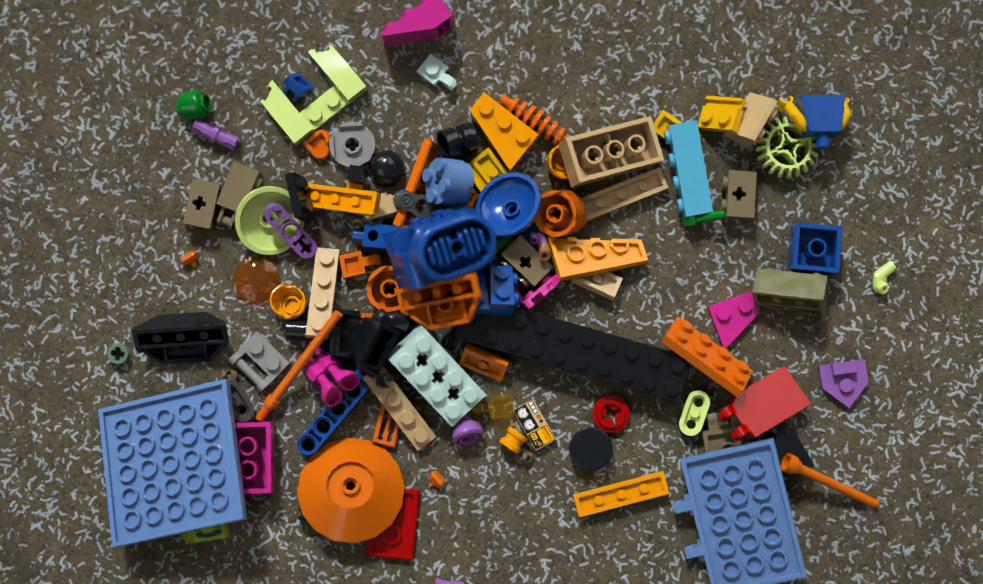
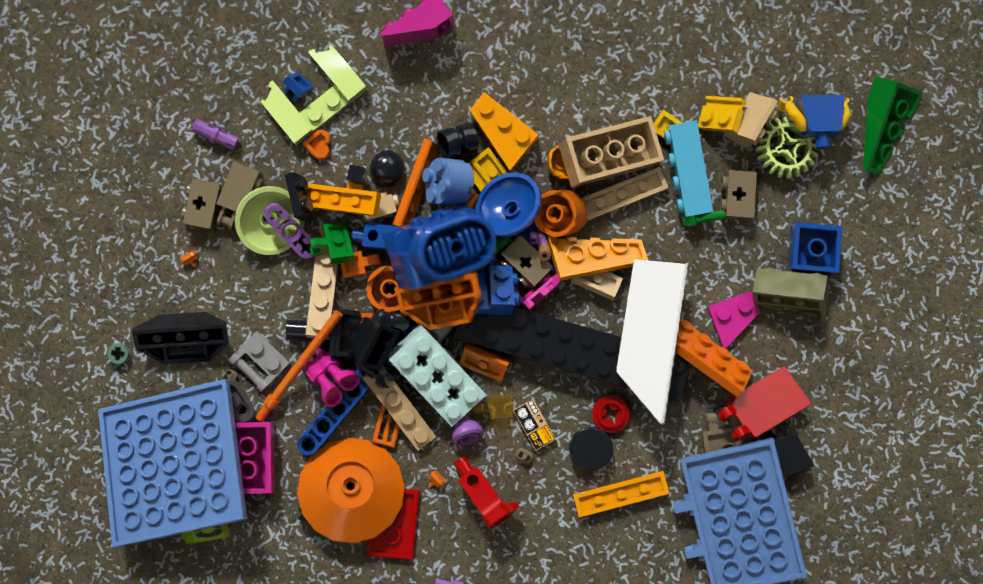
green head [175,90,211,122] -> none
clear orange dish [233,256,279,302] -> none
light orange hair [269,284,307,320] -> none
light grey plate [329,122,376,168] -> none
dark grey piece [393,189,444,218] -> none
light aqua plate [417,54,457,91] -> none
orange piece [498,94,569,144] -> none
light orange wheel [499,426,528,454] -> none
yellowish green plate [679,390,710,436] -> none
orange piece [780,453,880,508] -> none
medium lavender plate [818,359,869,408] -> none
yellowish green arm [872,261,897,294] -> none
none -> green plate [310,221,354,264]
none -> red piece [454,456,520,530]
none -> white sticker [616,259,688,424]
none -> green wedge [863,76,923,175]

